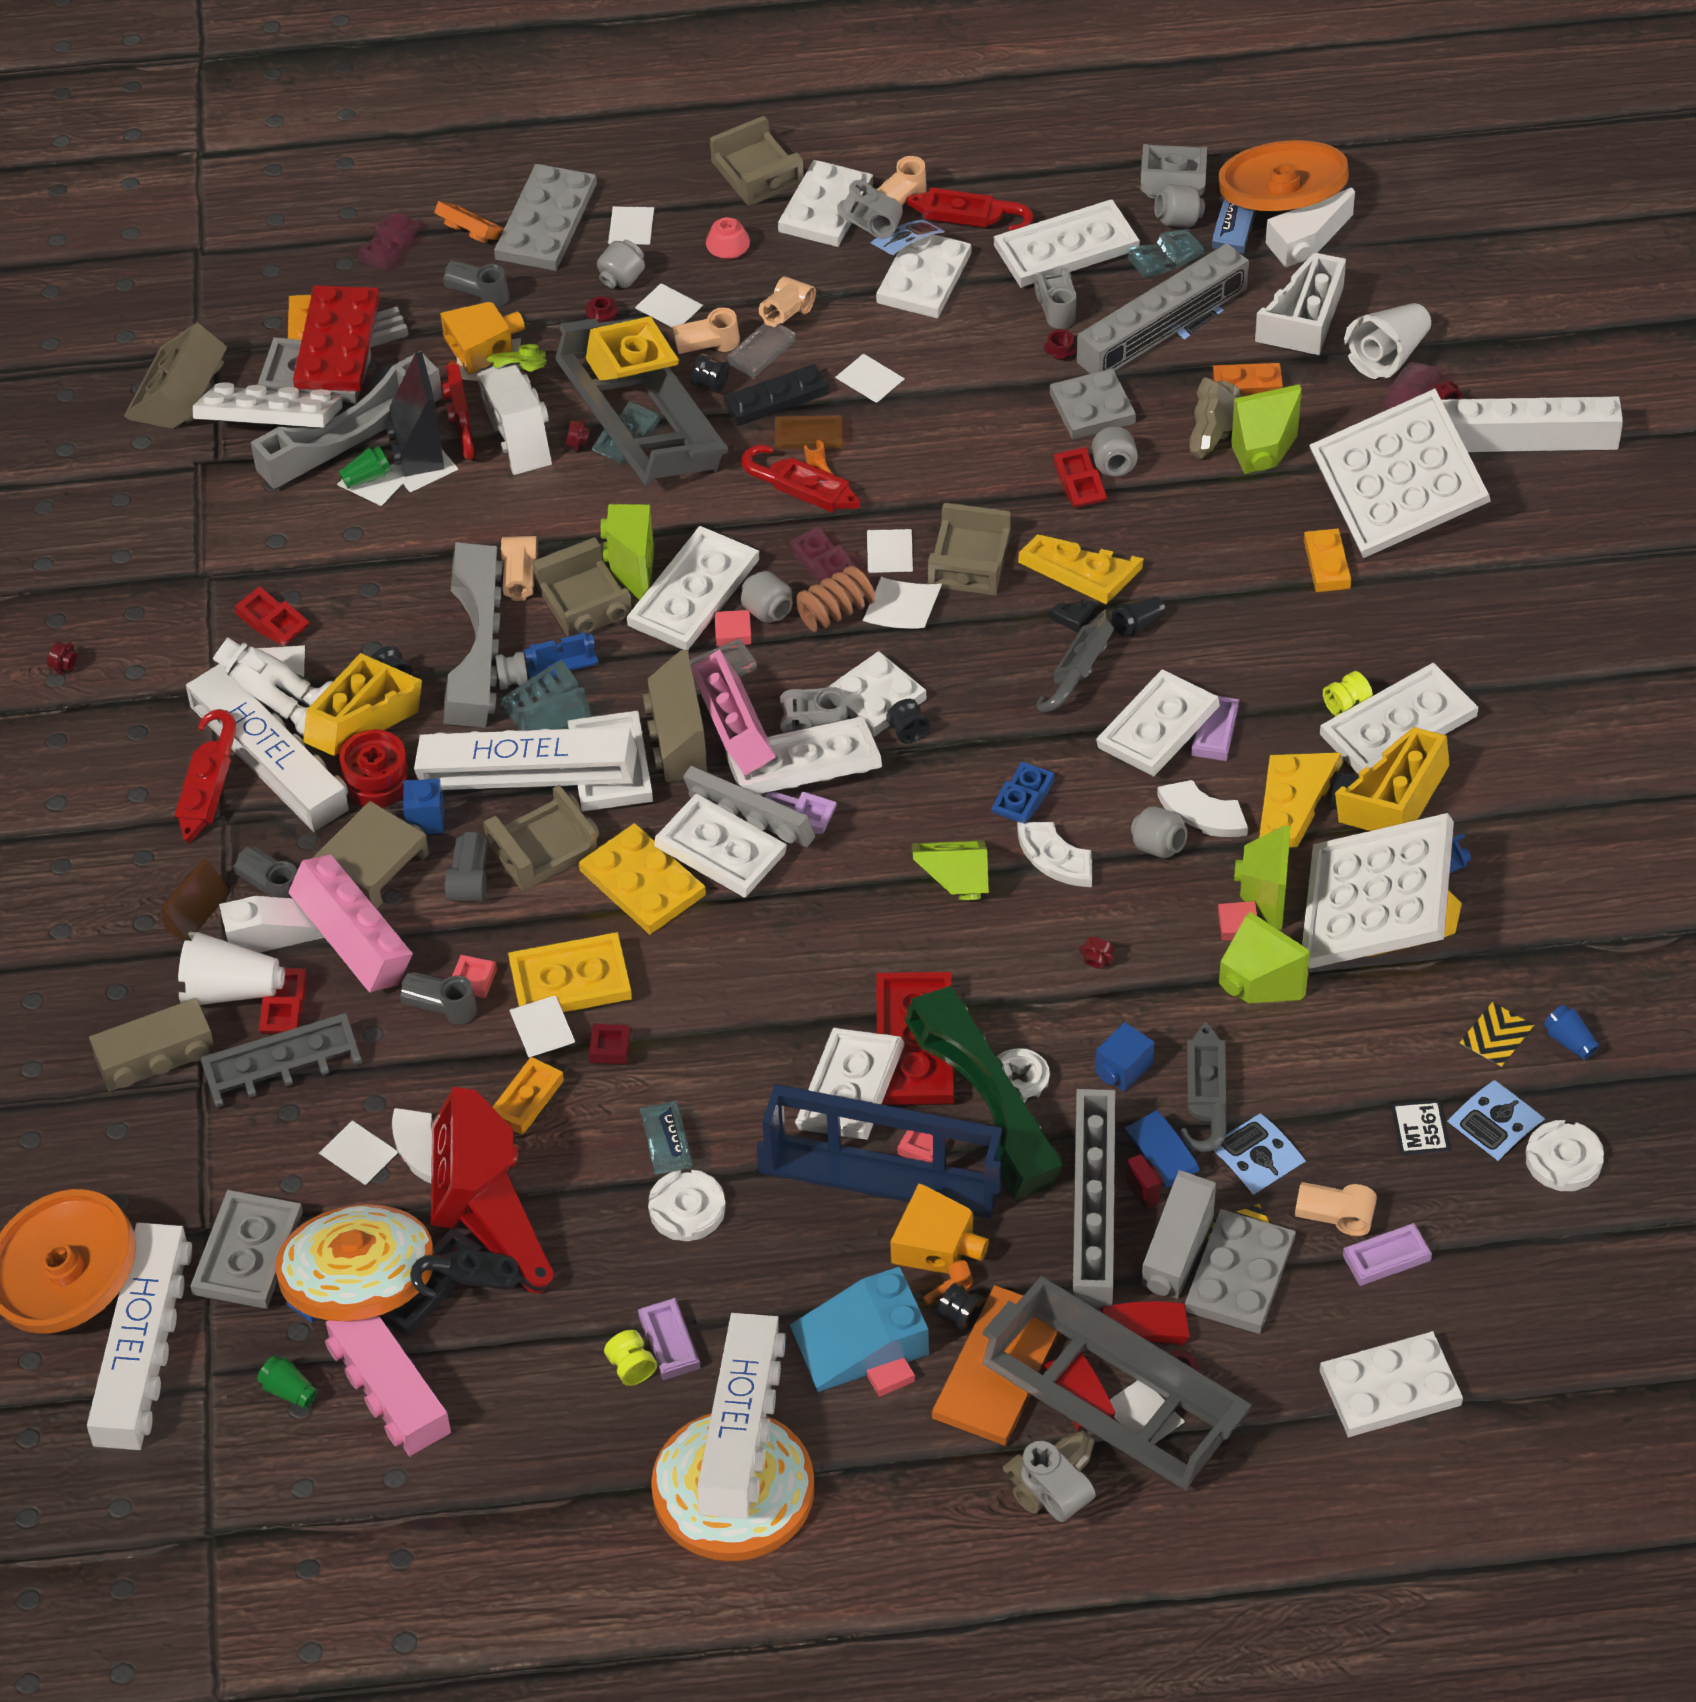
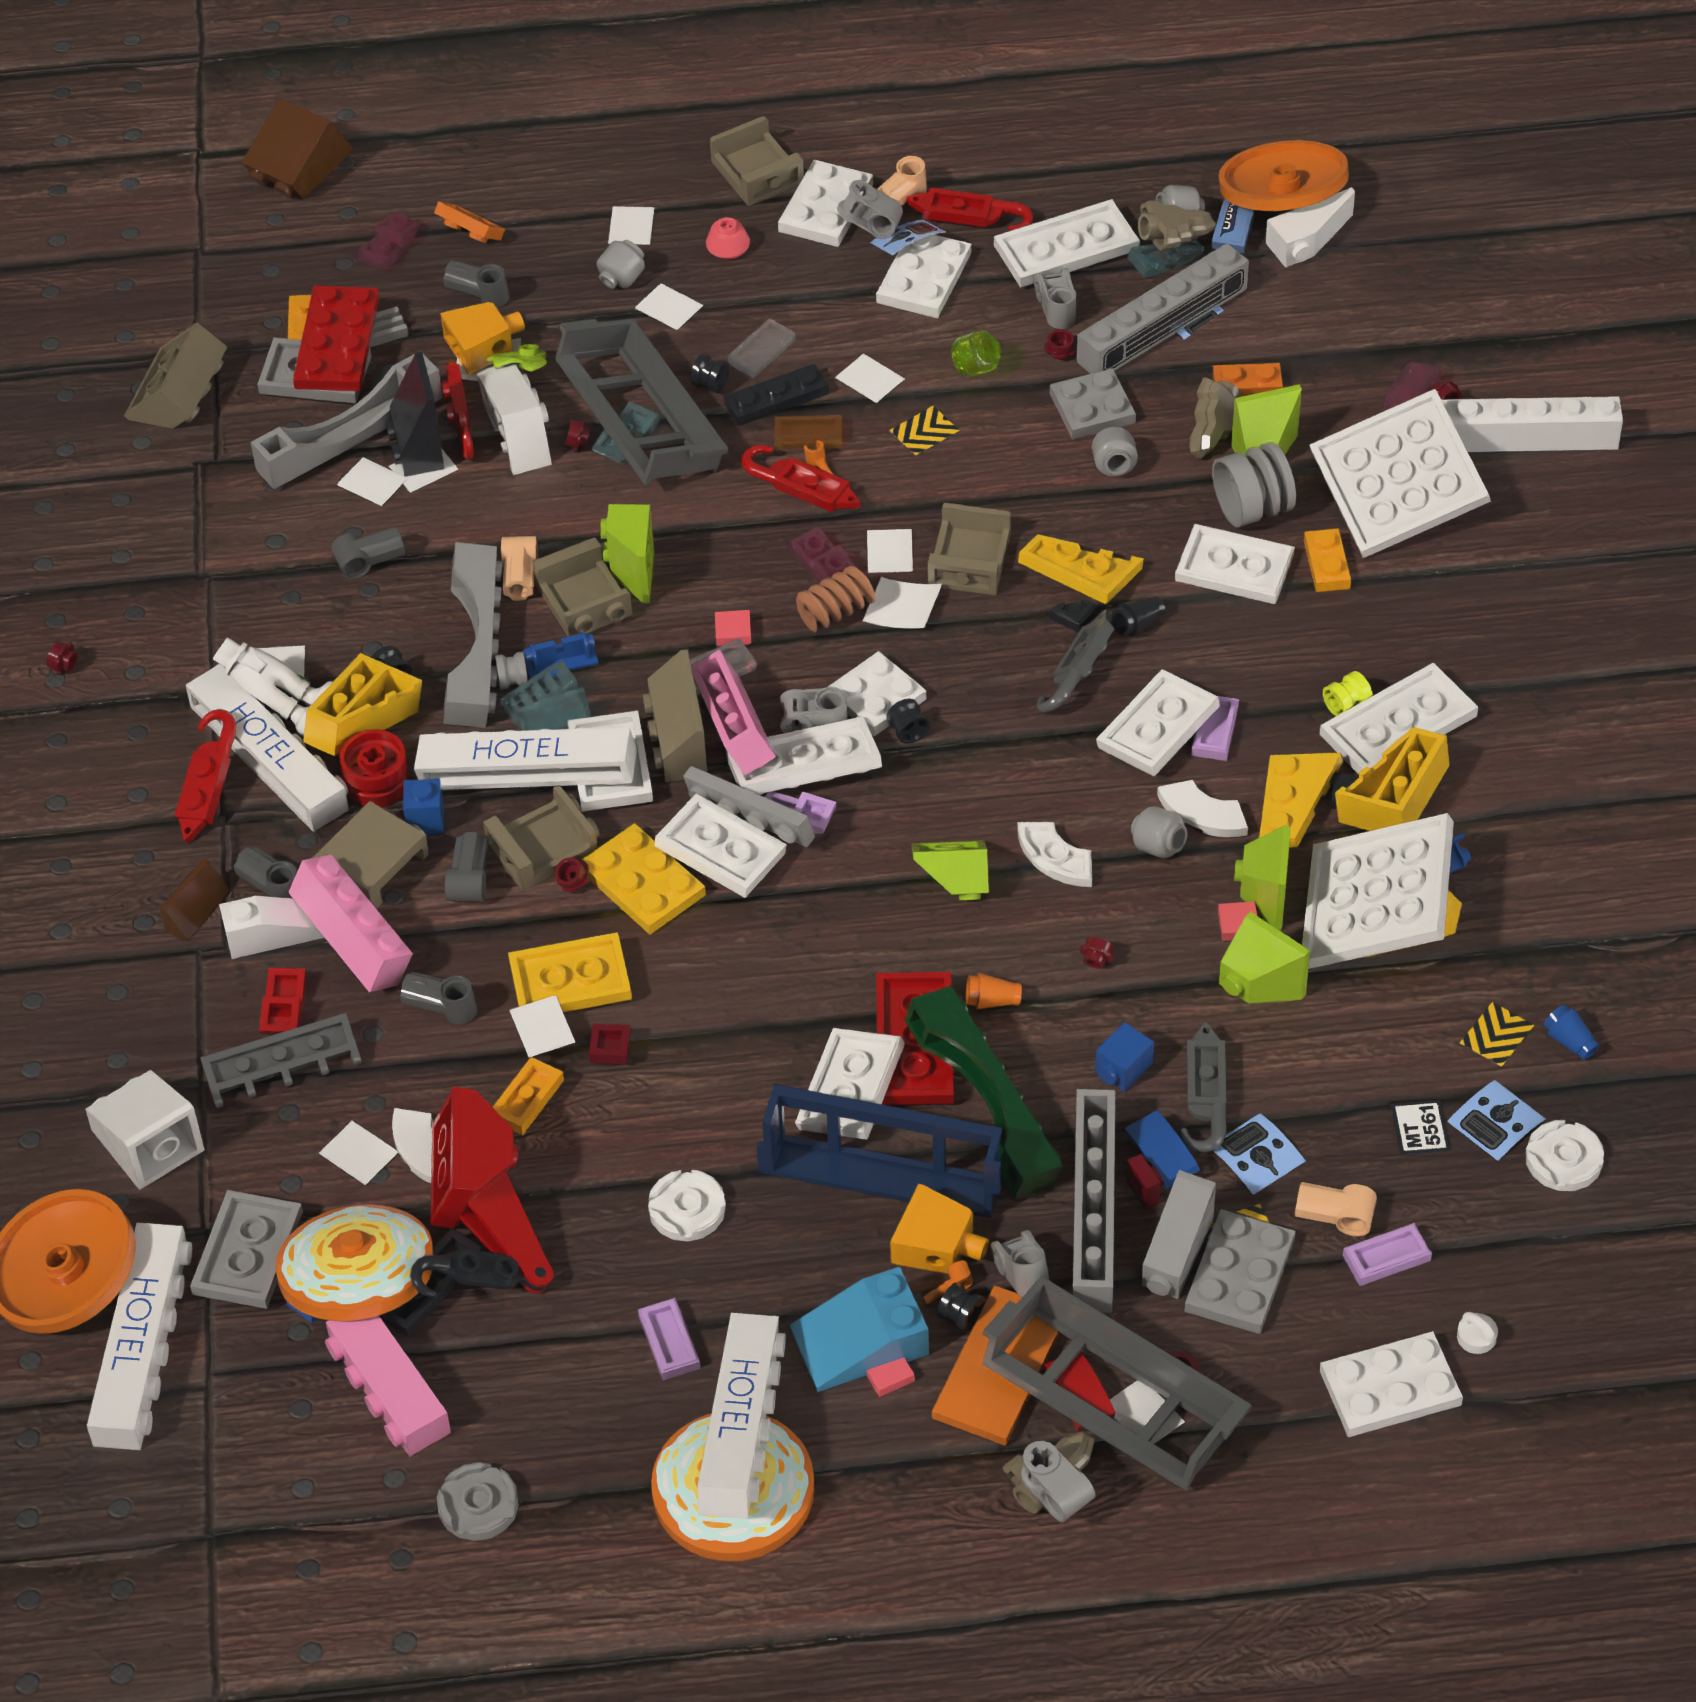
dark tan brick [89,998,216,1092] -> none
white cone [178,932,285,1005] -> none
white plate [193,383,342,428] -> none
red slope [234,586,309,646] -> none
green cone [257,1355,318,1409] -> none
green cone [338,446,391,489] -> none
coral tile [452,955,497,999] -> none
light grey plate [494,164,597,271] -> none
dark red plate [585,296,618,323] -> none
yellow slope [586,316,679,381] -> none
neon yellow wheel [604,1329,657,1386] -> none
white plate [627,526,759,650] -> none
clear light blue slope [639,1101,692,1175] -> none
light nougat piece [672,308,740,354] -> none
light grey head [741,571,793,623] -> none
light nougat piece [759,276,816,327] -> none
coral tile [897,1130,949,1163] -> none
blue slope [991,761,1054,824] -> none
white gear [997,1048,1050,1103] -> none
red slope [1053,447,1107,508] -> none
red slope [1100,1301,1190,1345] -> none
light grey slope [1140,144,1207,199] -> none
white wedge [1255,253,1346,355] -> none
white cone [1344,303,1431,379] -> none
none -> white slope [85,1070,205,1190]
none -> reddish brown slope [241,98,353,199]
none -> dark grey piece [331,527,405,579]
none -> light grey tile [436,1462,519,1541]
none -> dark red plate [555,857,589,893]
none -> sticker [889,406,960,456]
none -> clear neon green head [951,330,1001,377]
none -> orange cone [965,972,1022,1010]
none -> light grey piece [990,1230,1050,1297]
none -> dark tan rock [1138,201,1216,252]
none -> white tile [1175,524,1295,604]
none -> light grey wheel [1212,442,1296,527]
none -> white tile [1457,1312,1498,1354]

